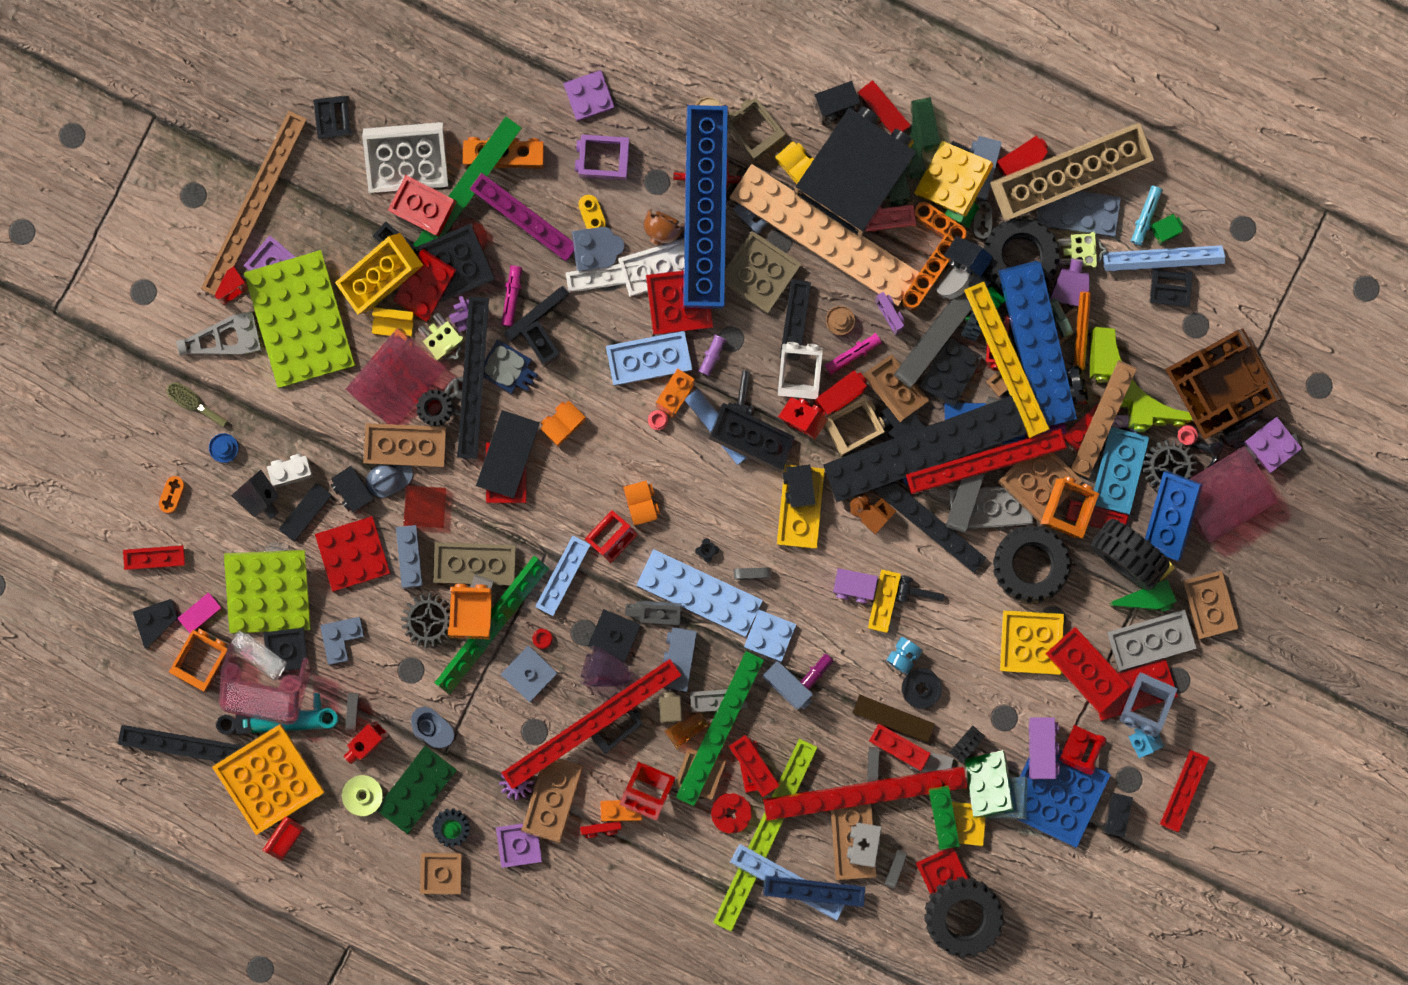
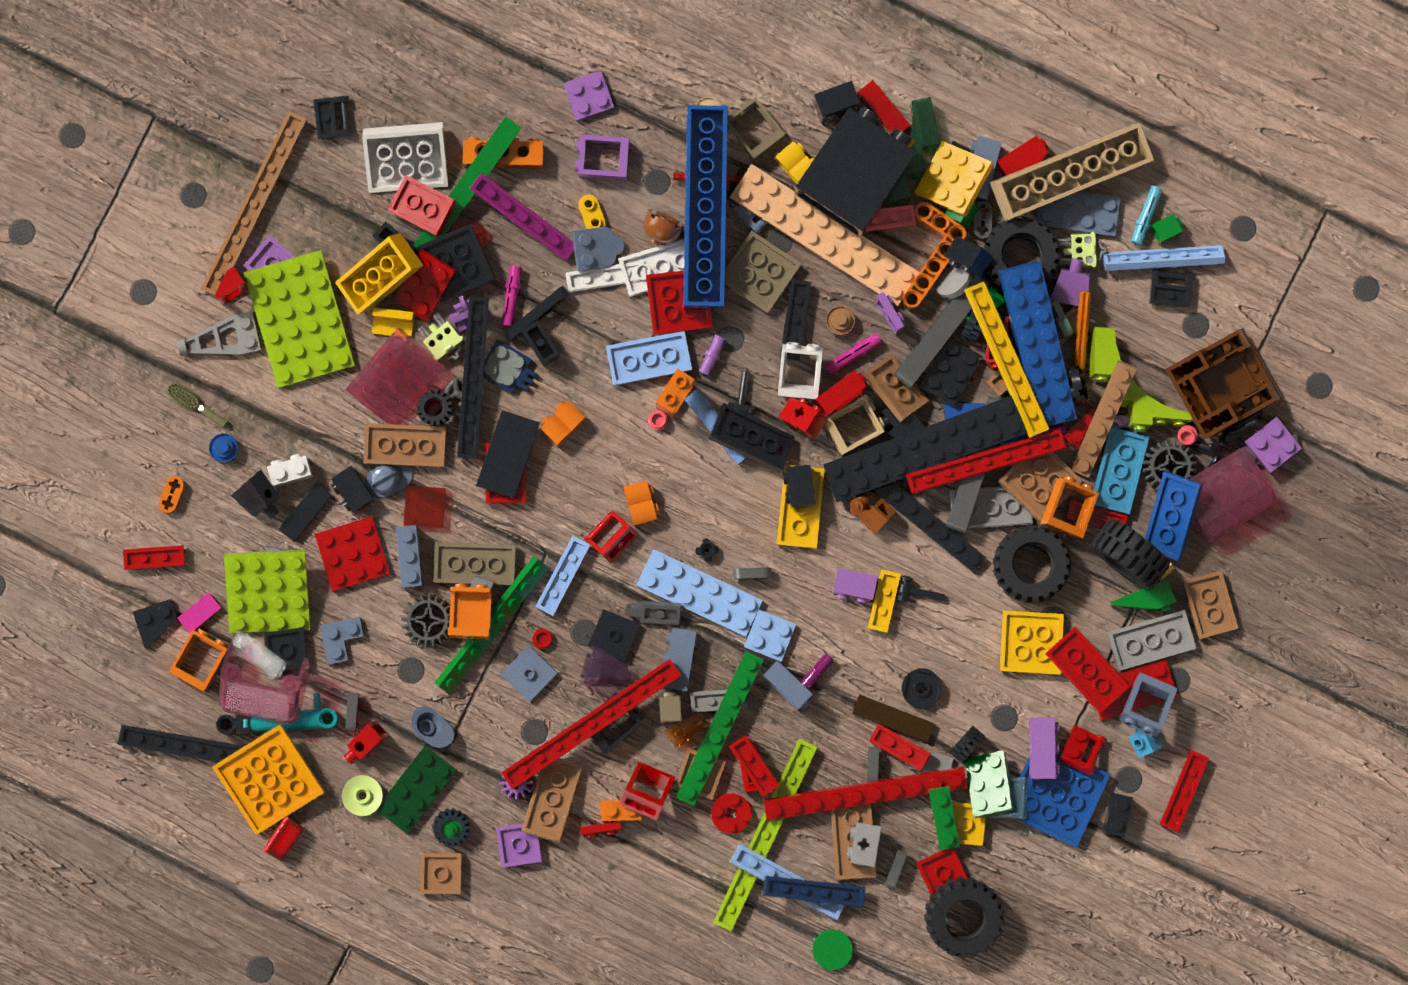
dark azure wheel [886,637,923,675] -> none
none -> green tile [812,929,853,970]

